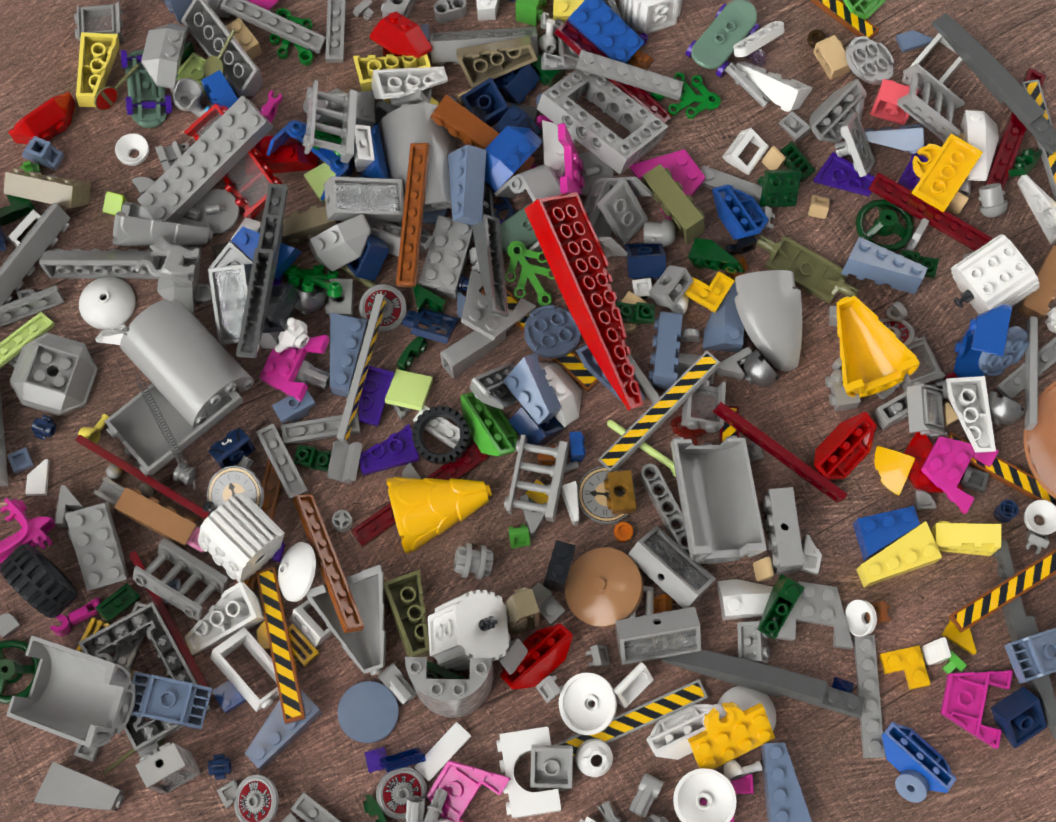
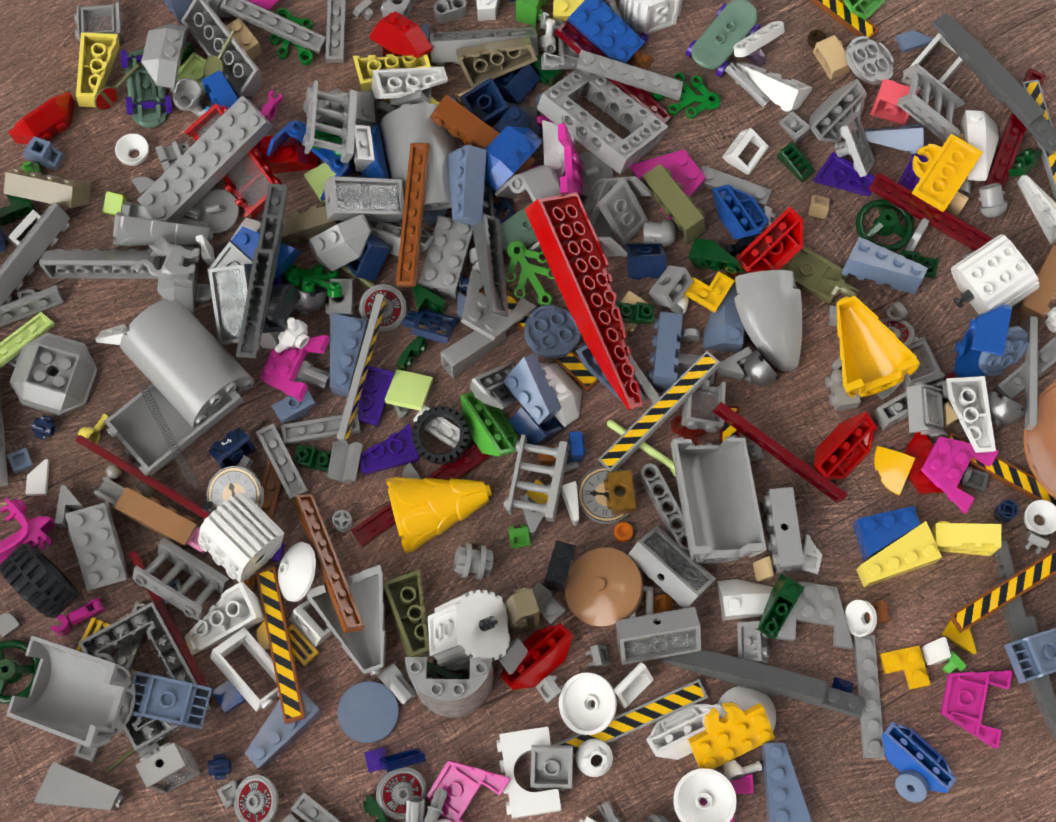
white dish [79,277,136,330] -> none
dark green plate [95,583,140,624] -> none
light grey wheel [173,463,196,486] -> none
white tile [414,722,472,782] -> none
light grey piece [629,772,664,818] -> none
white plate [632,278,652,299] -> none
dark green plate [758,169,802,208] -> none
tan slope [762,146,786,170] -> none
light grey tile [915,489,936,510] -> none
dark blue slope [991,687,1047,748] -> none
none -> white tile [195,235,215,266]
none -> red wedge [735,206,804,273]

